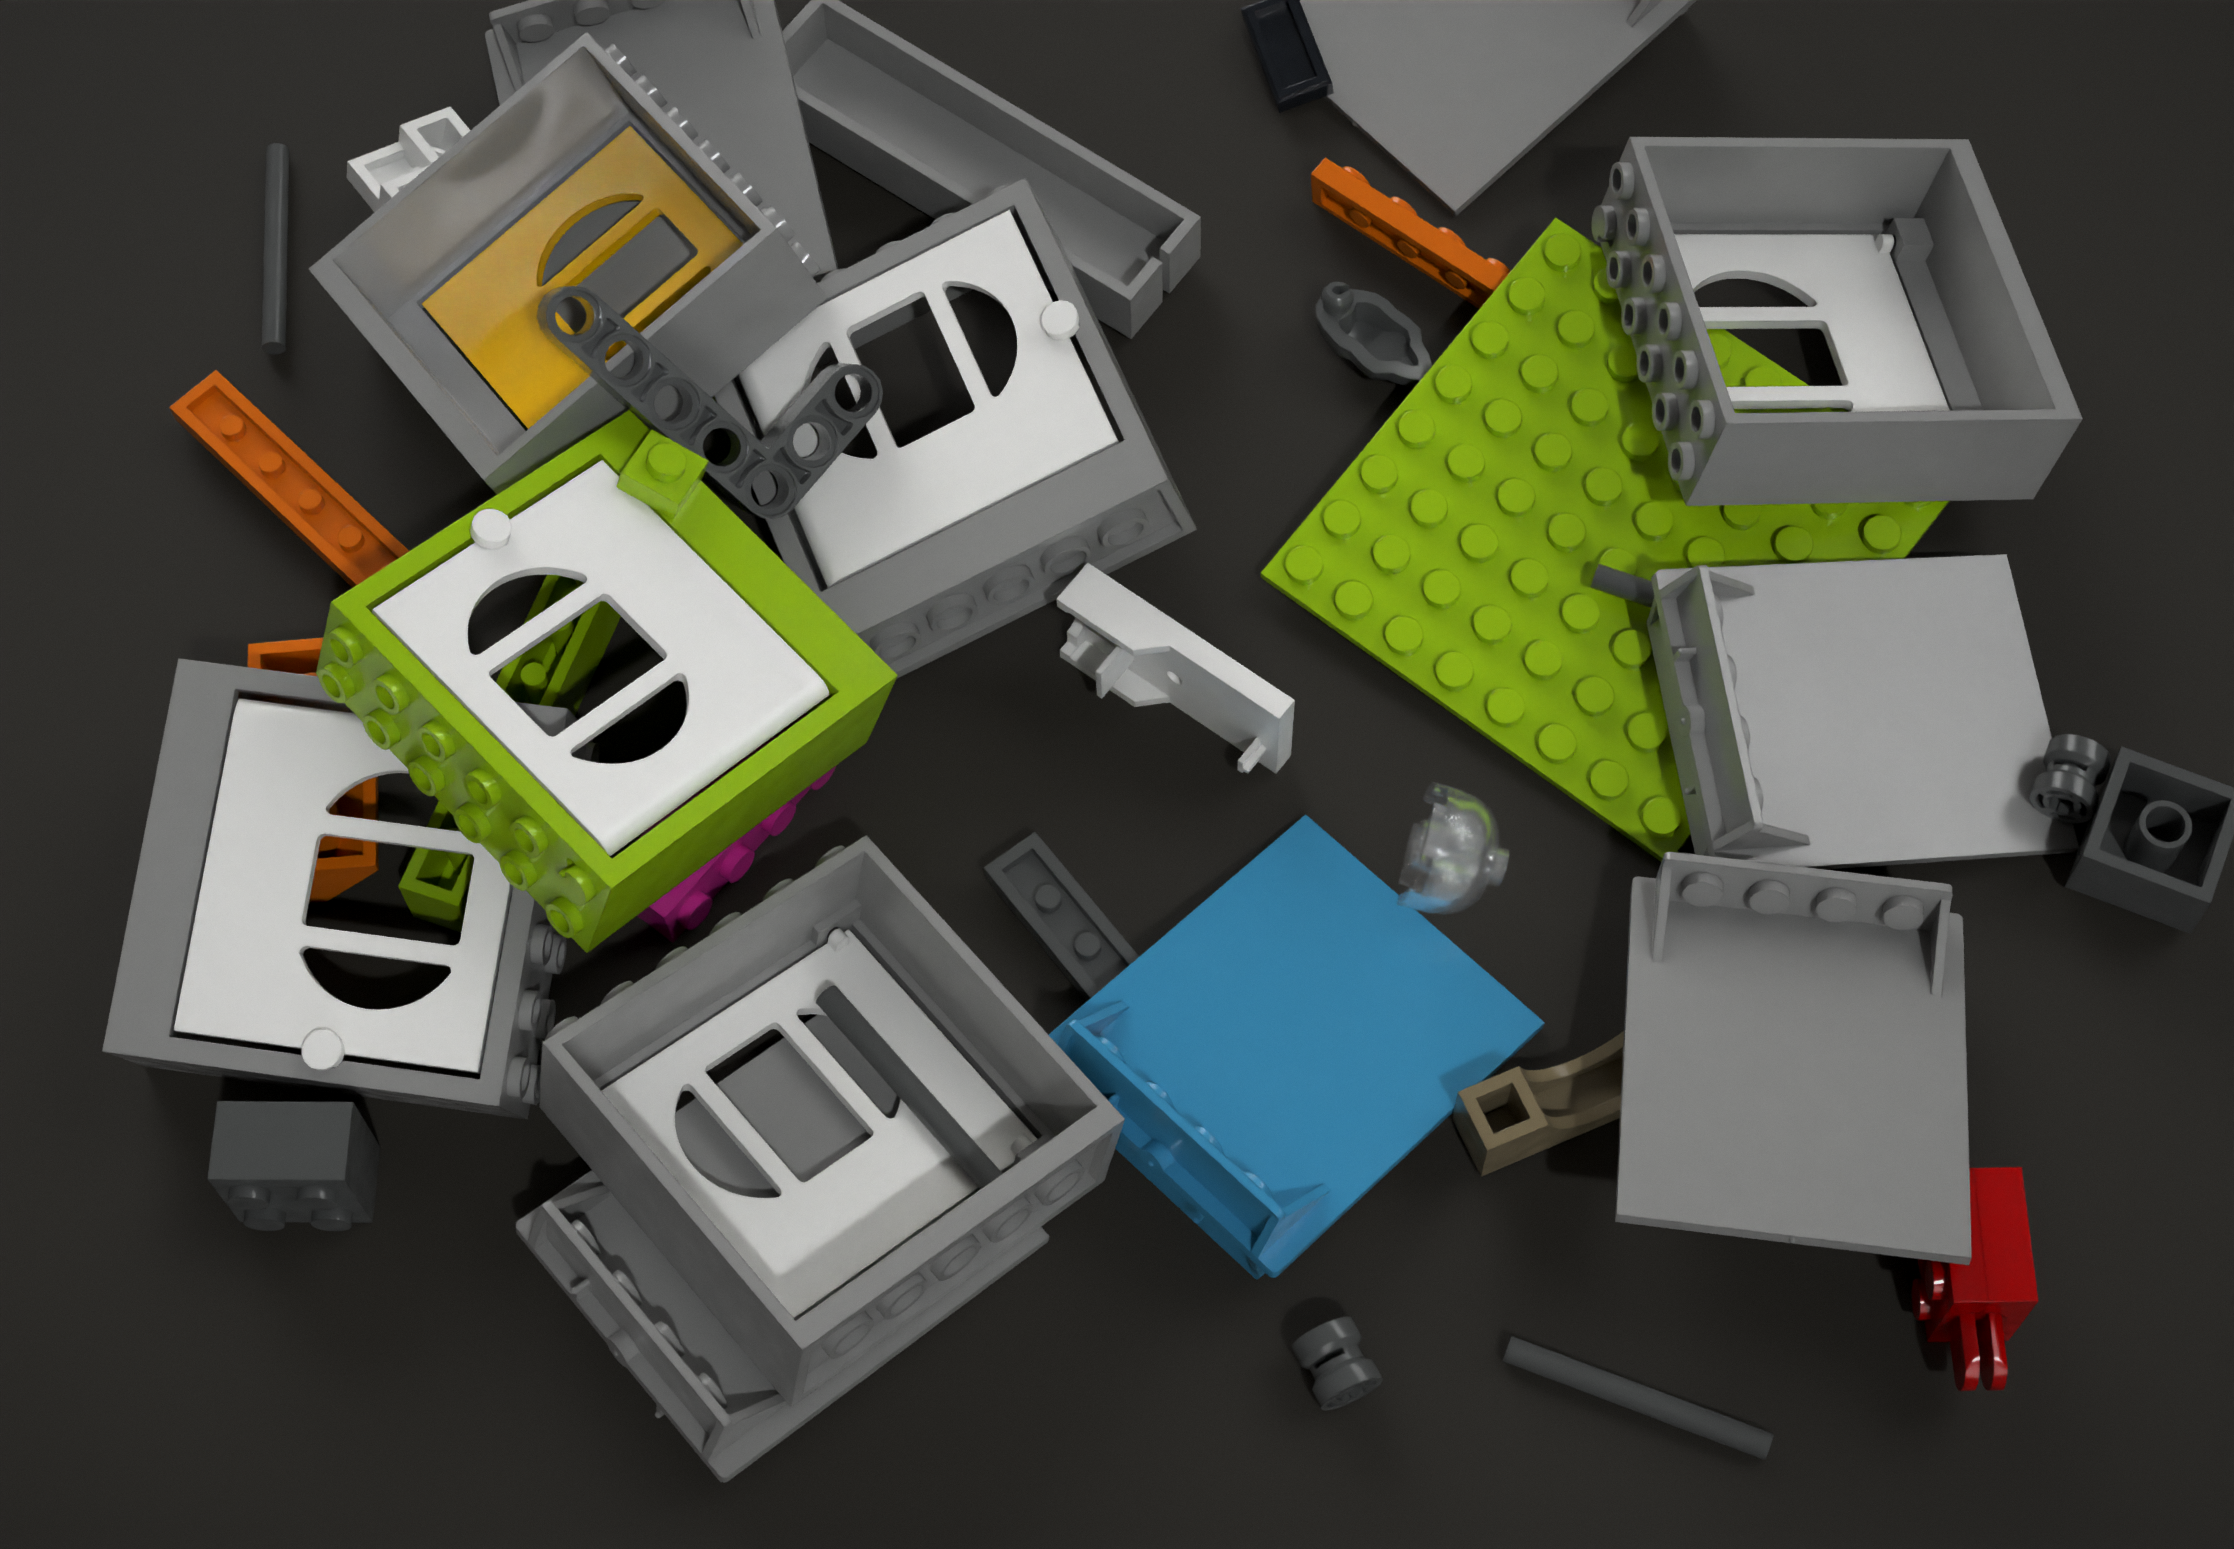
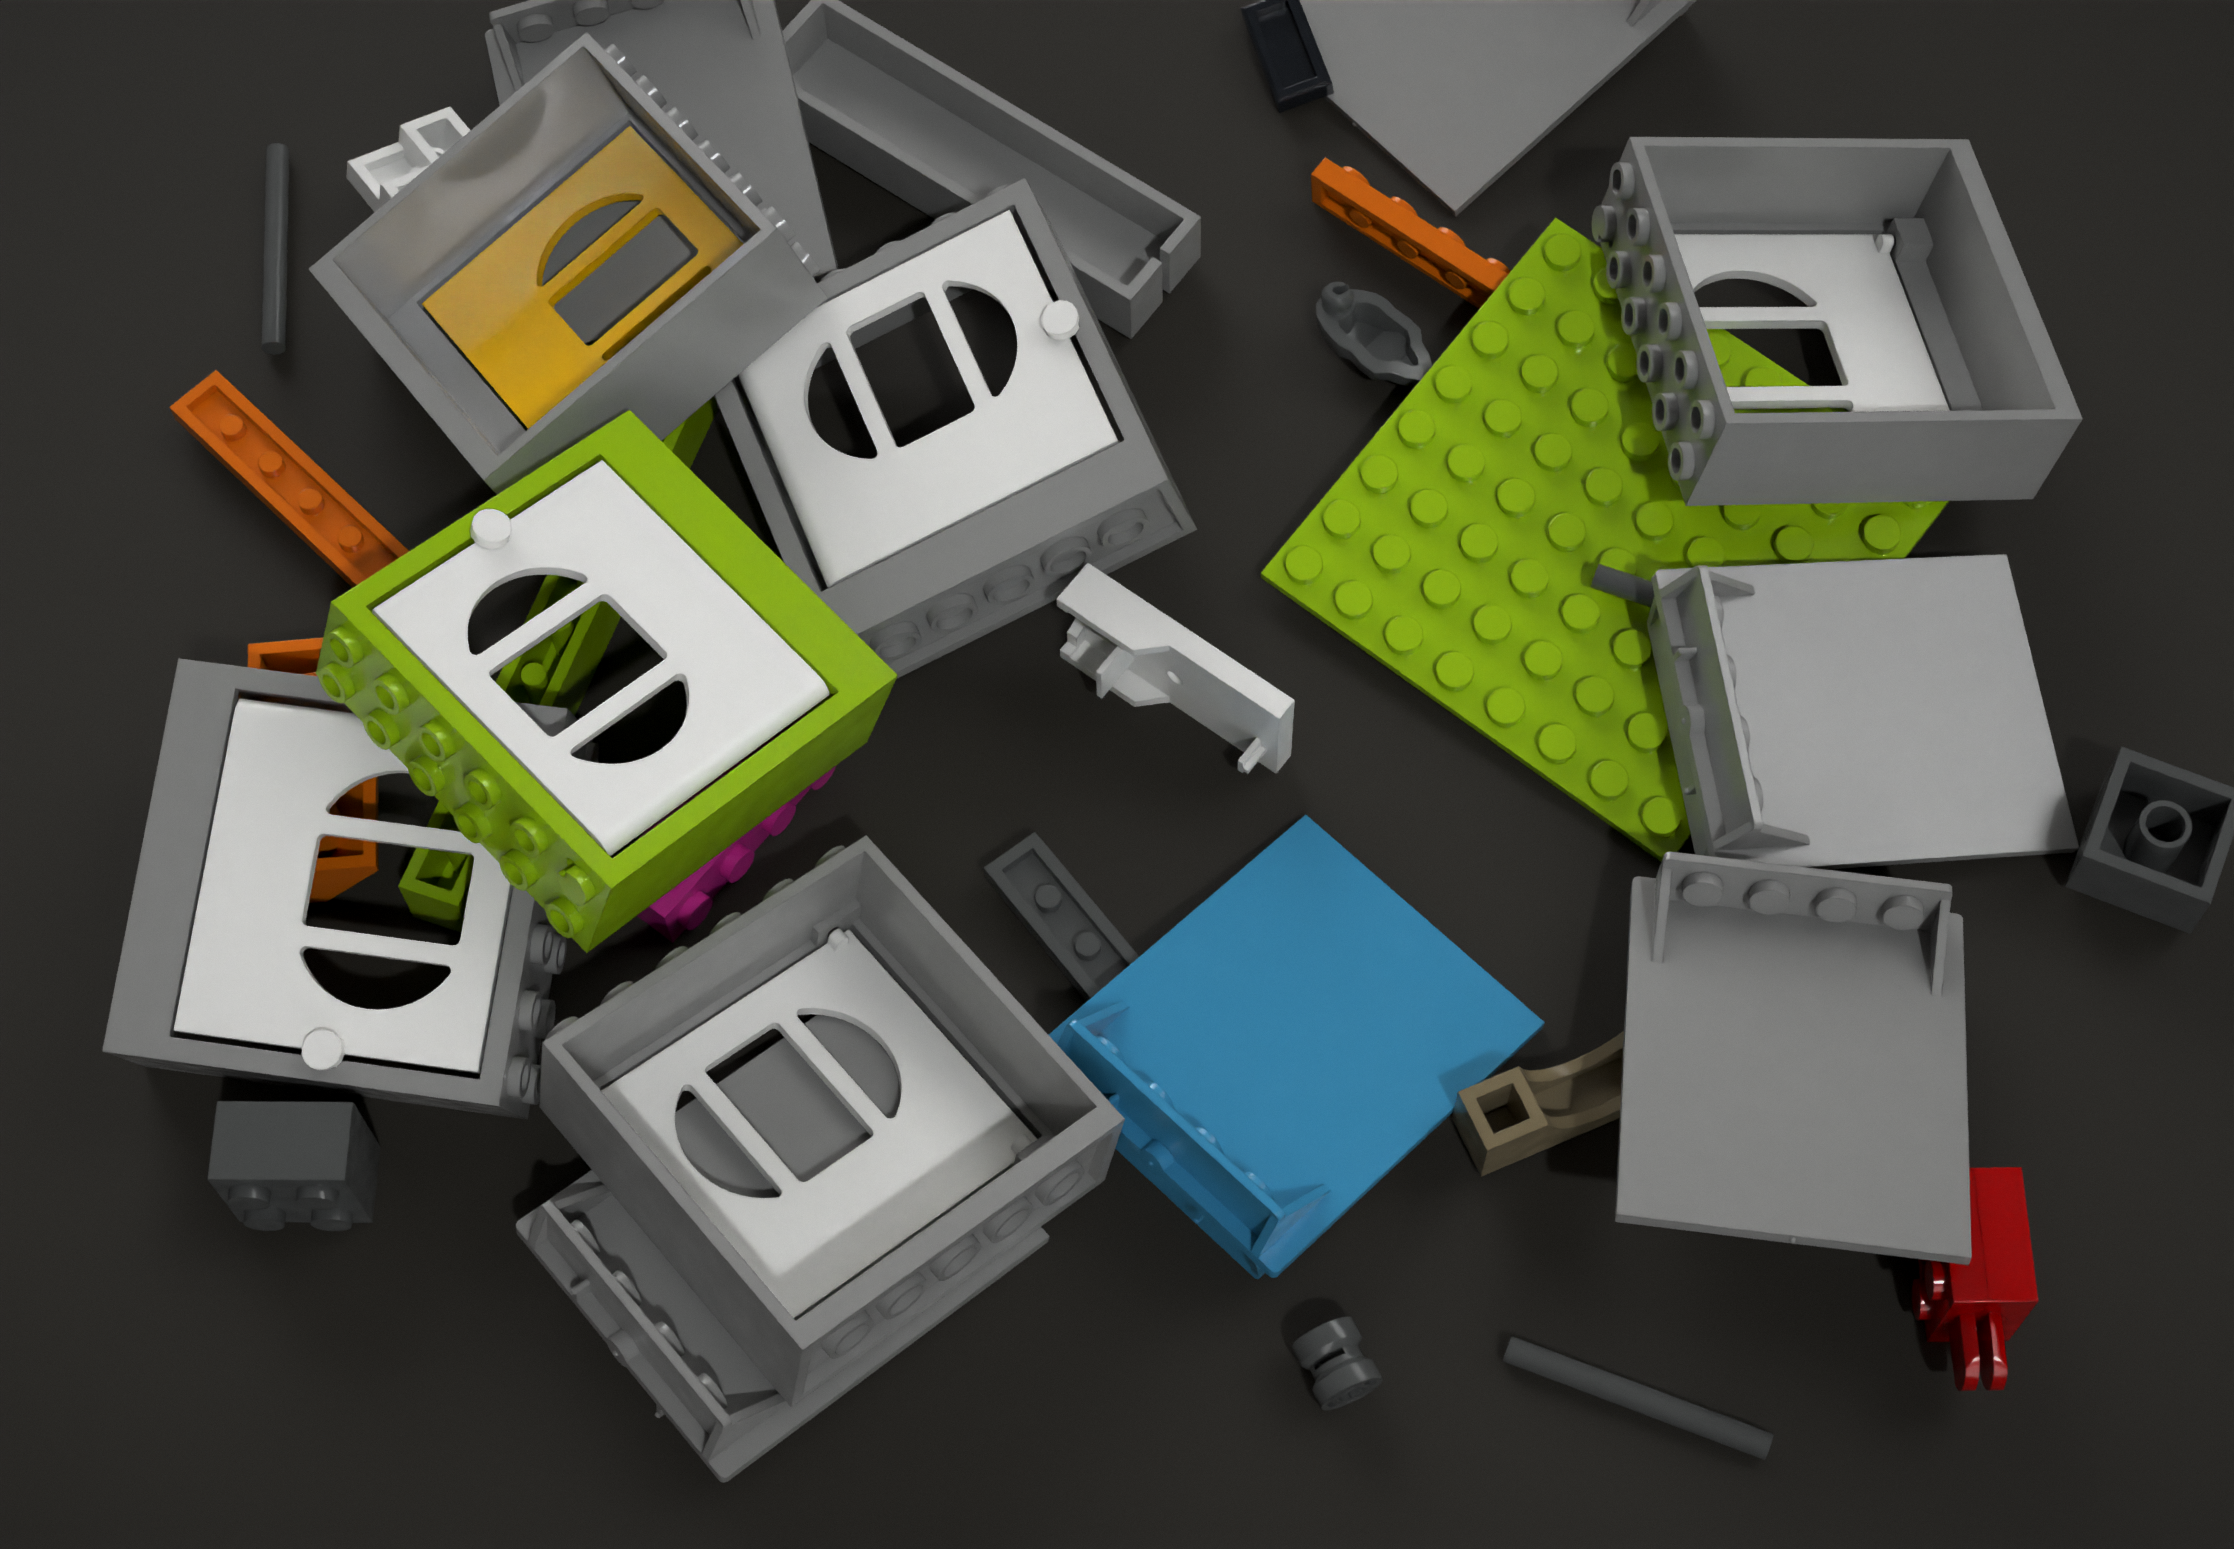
dark grey beam [537,286,883,519] -> none
lime plate [617,429,709,519] -> none
dark grey bar [816,985,1003,1189] -> none
clear cylinder [1397,782,1509,915] -> none
dark grey wheel [2029,734,2112,824] -> none

